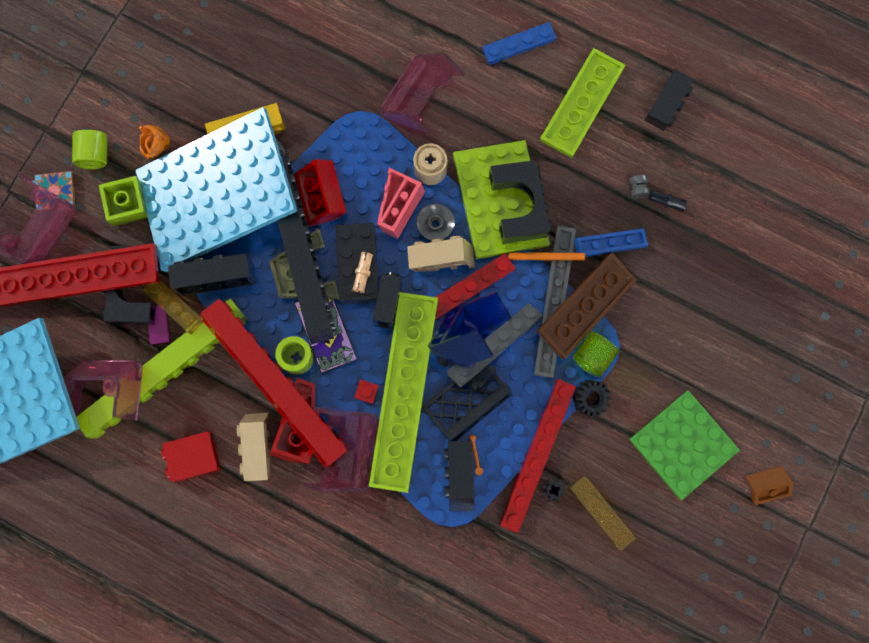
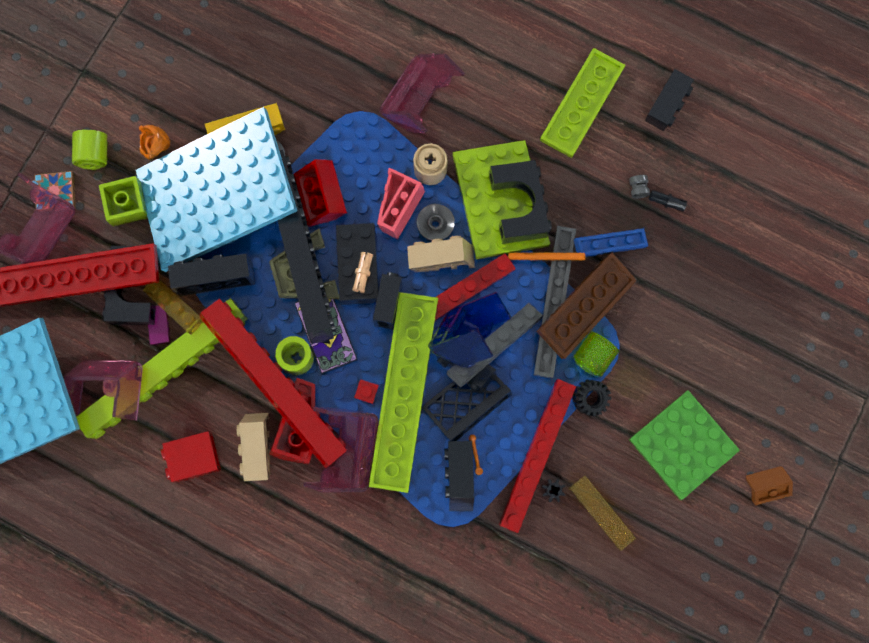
blue plate [482,22,556,65] -> none

